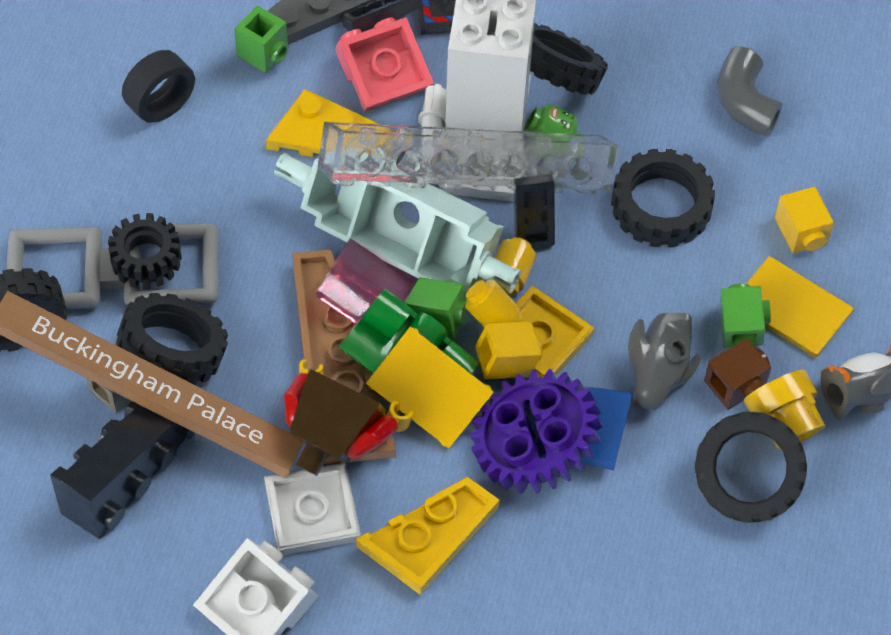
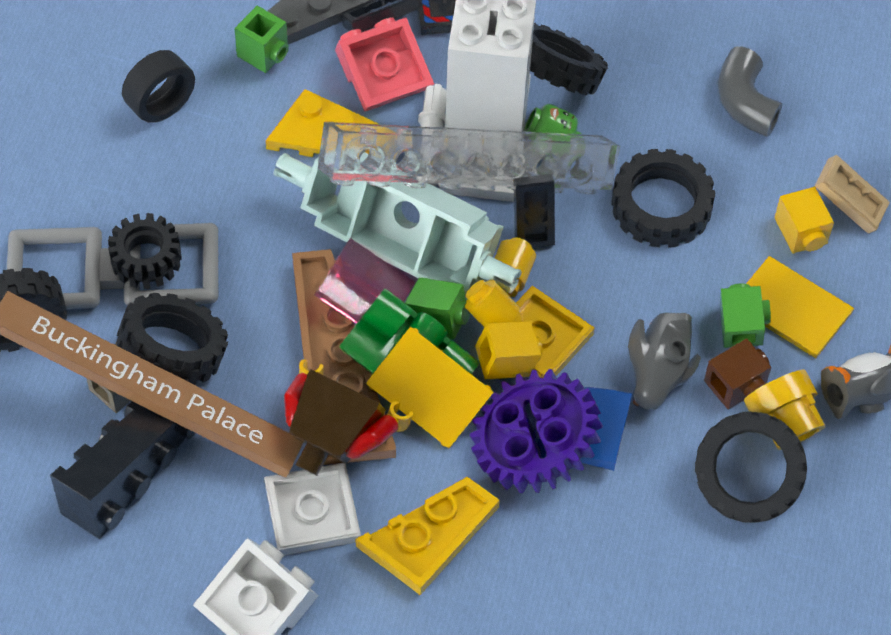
none -> tan plate [814,155,890,234]

